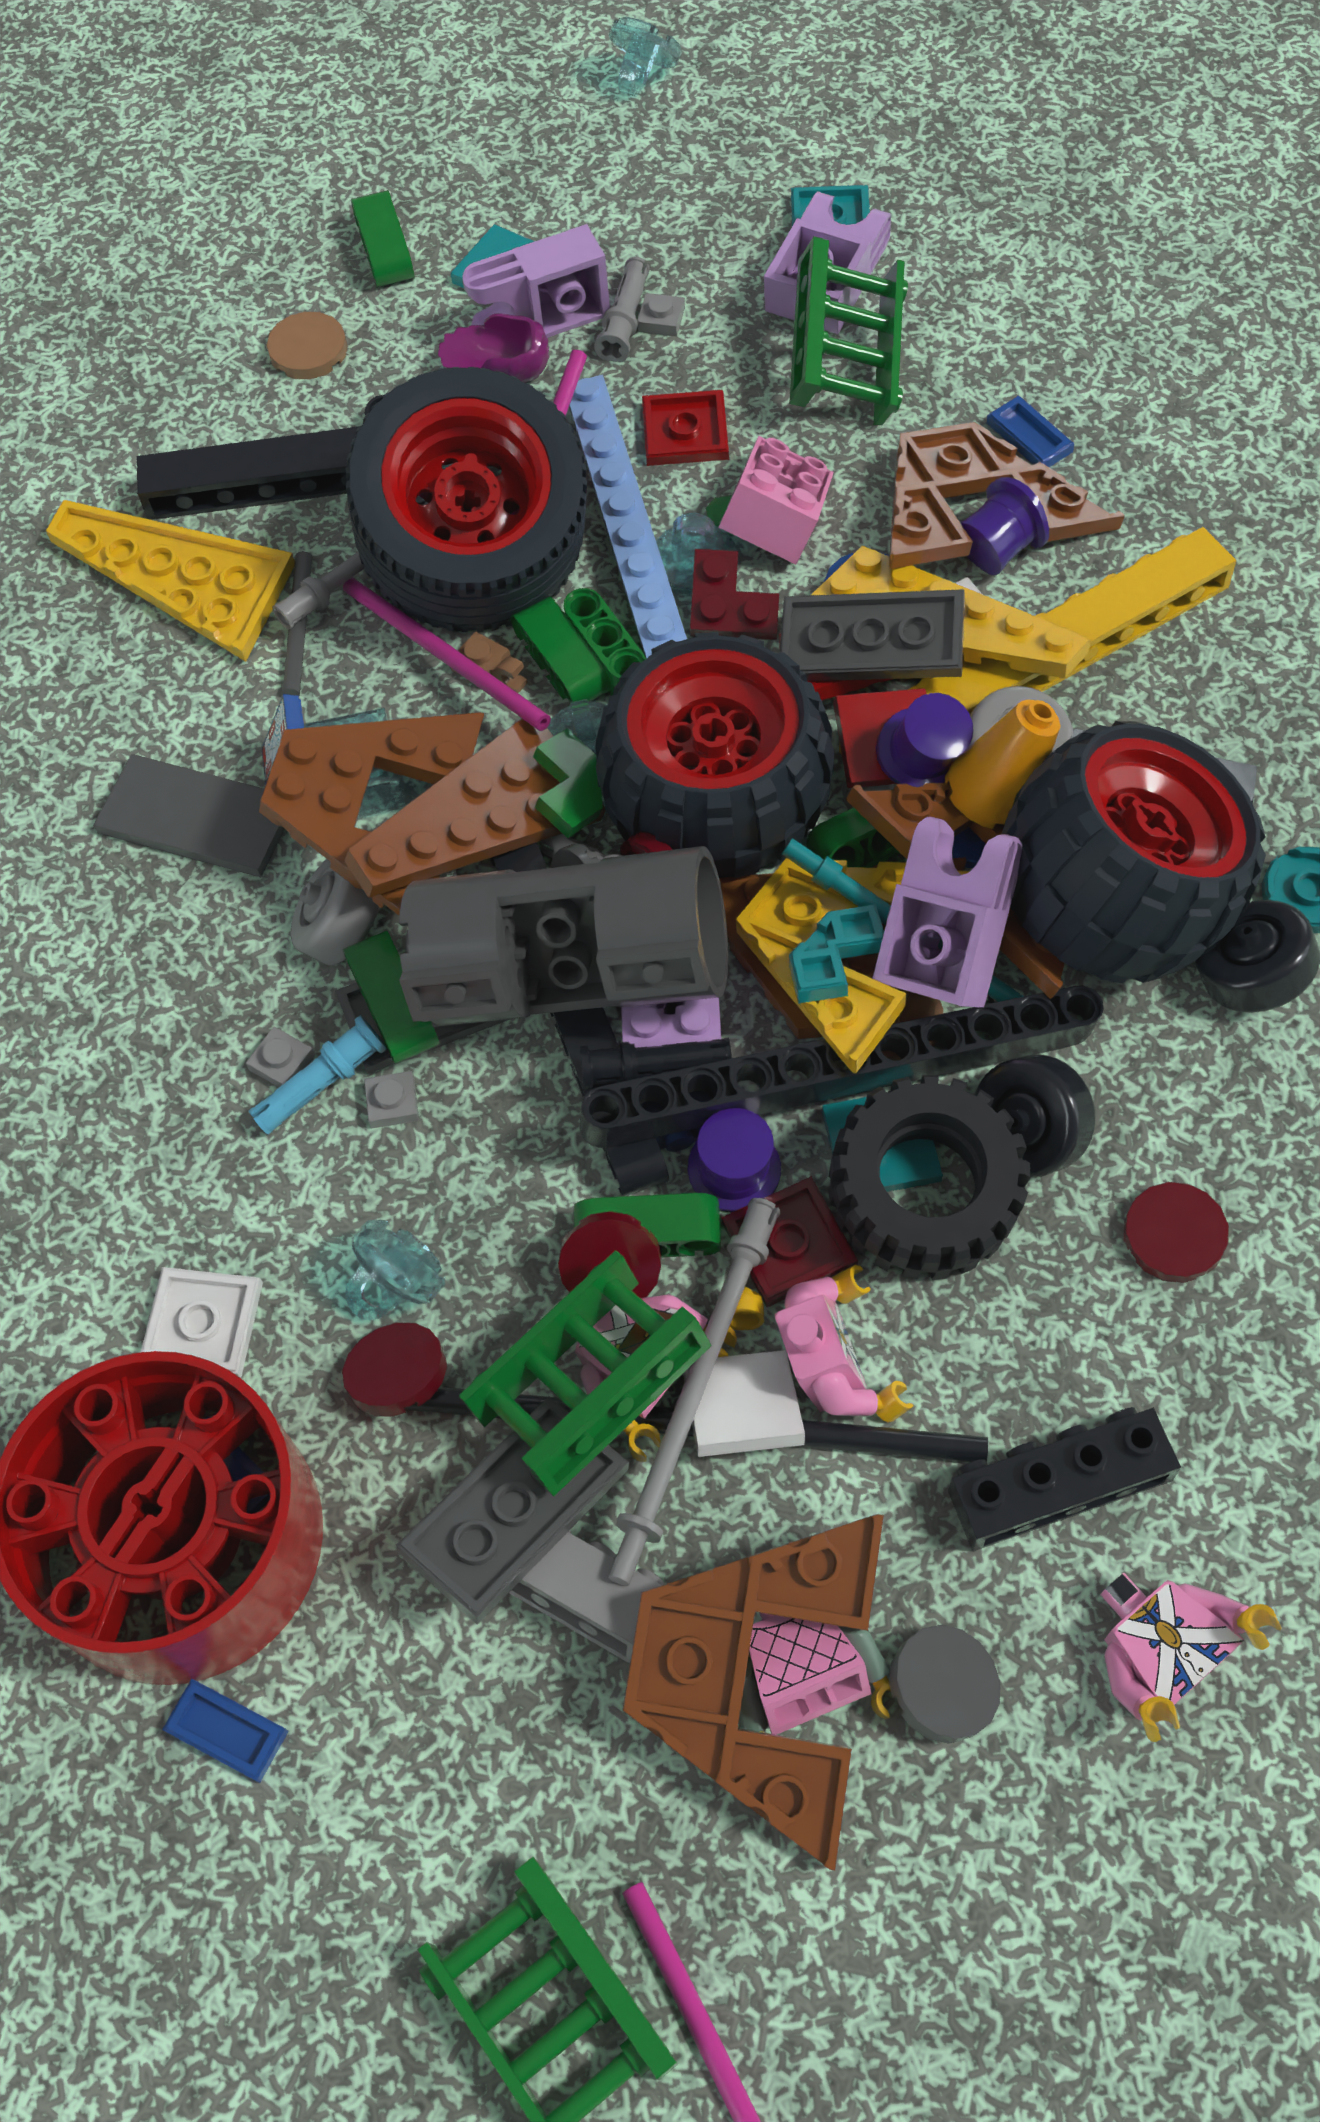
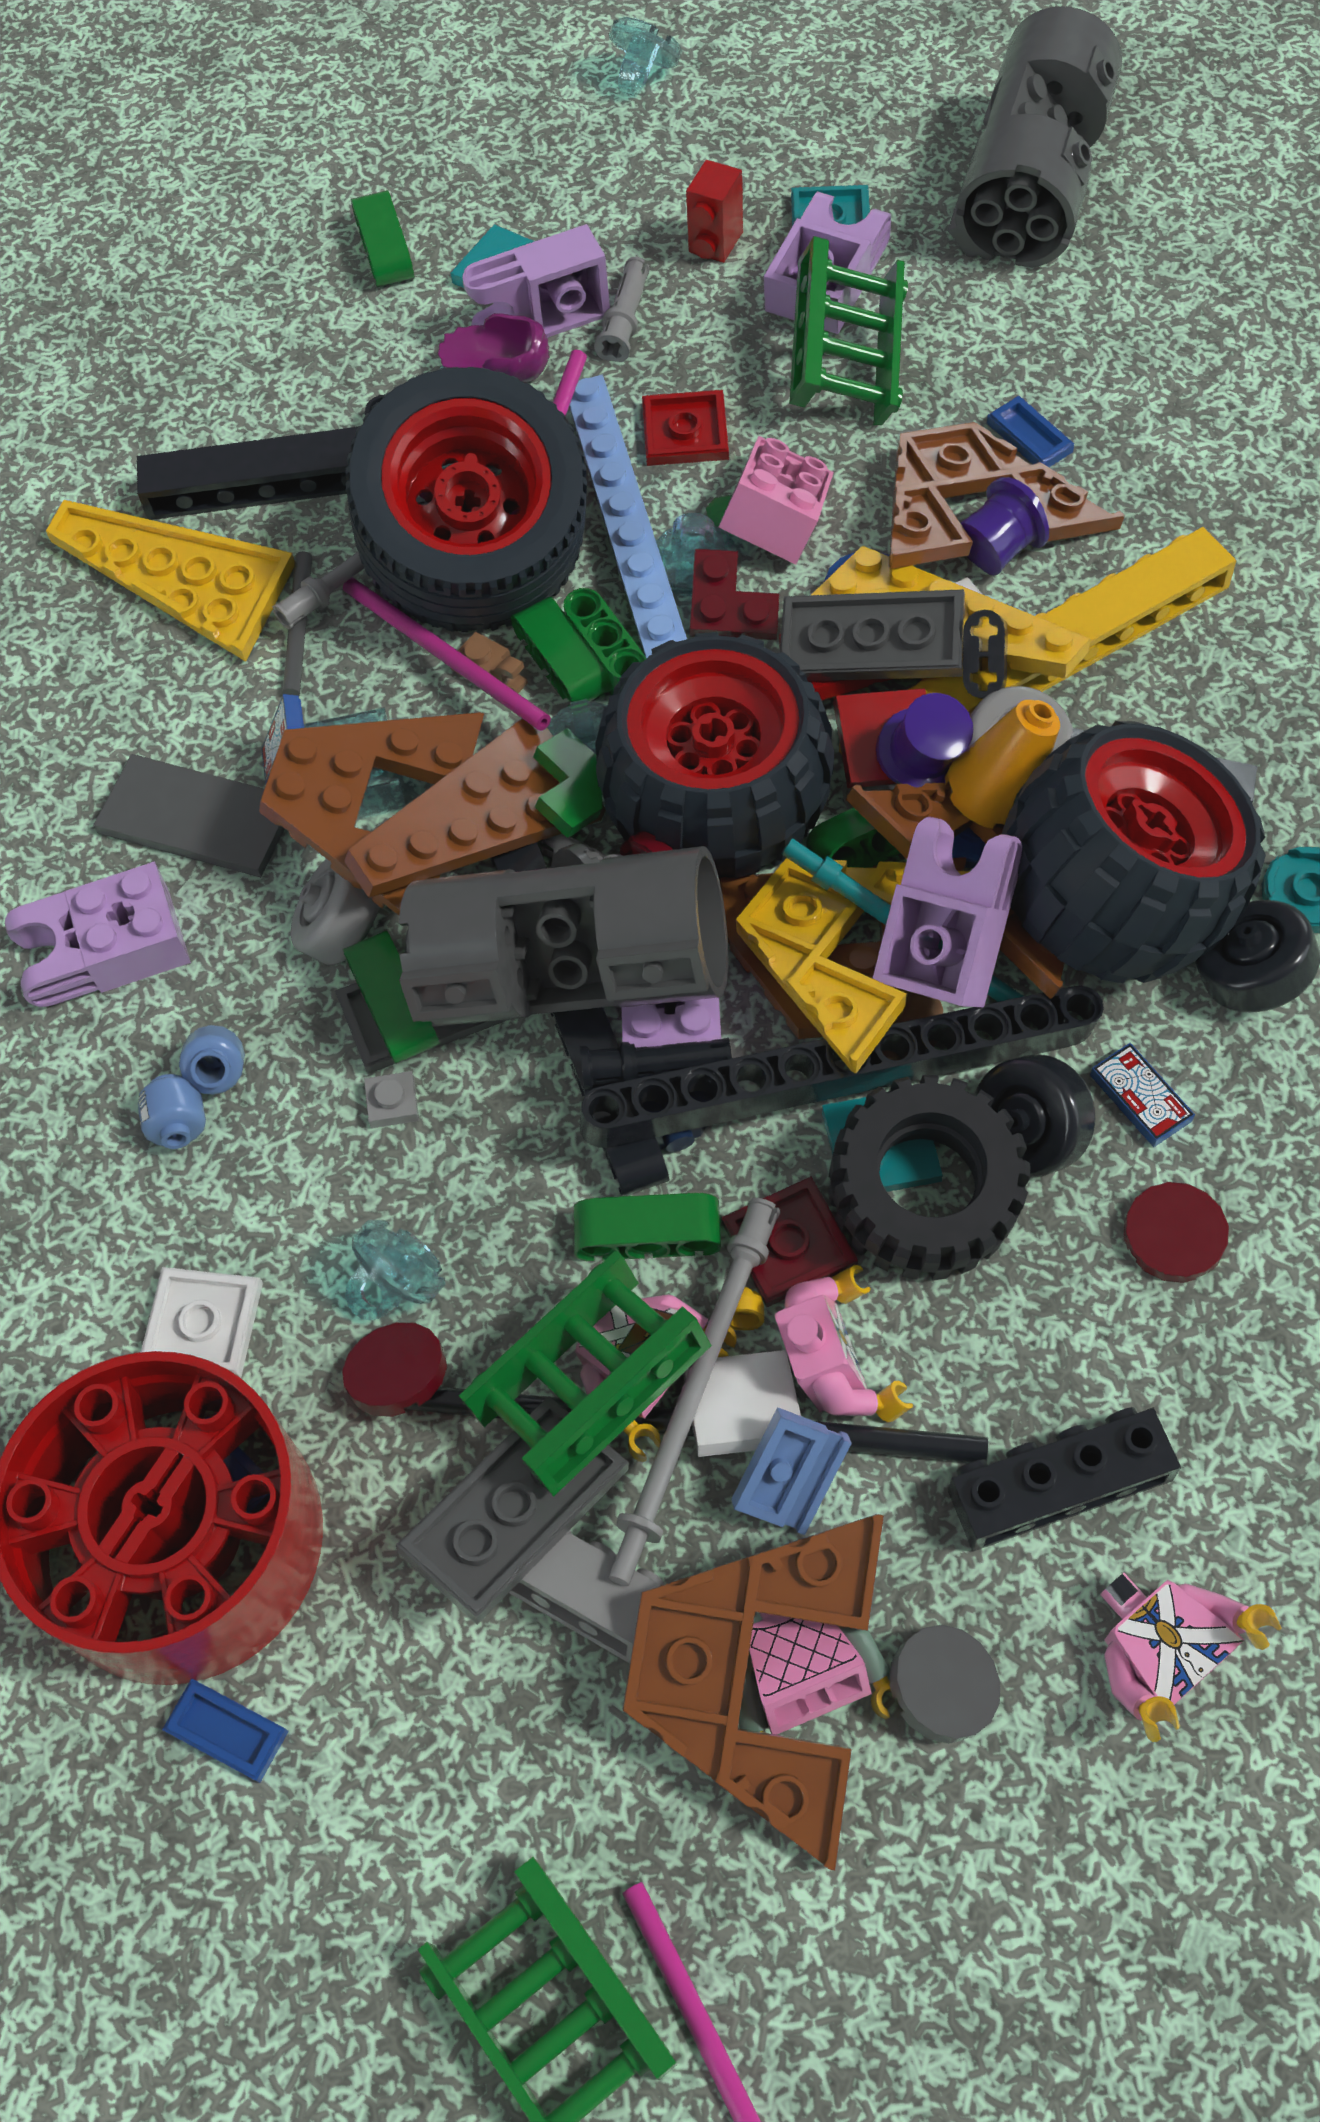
light grey plate [246,1027,315,1087] -> none
medium azure pin [249,1015,387,1135] -> none
medium nougat tile [266,312,348,379] -> none
dark red tile [558,1211,661,1298] -> none
light grey plate [637,293,685,337] -> none
dark purple piece [687,1108,781,1213] -> none
teal tile [789,904,884,1003] -> none
none -> lavender brick [5,861,191,1007]
none -> medium blue head [138,1074,206,1149]
none -> medium blue head [179,1025,245,1095]
none -> red brick [686,159,743,263]
none -> medium blue plate [731,1407,852,1535]
none -> dark grey cylinder [947,6,1122,268]
none -> black beam [963,609,1008,699]
none -> tile [1090,1043,1195,1148]

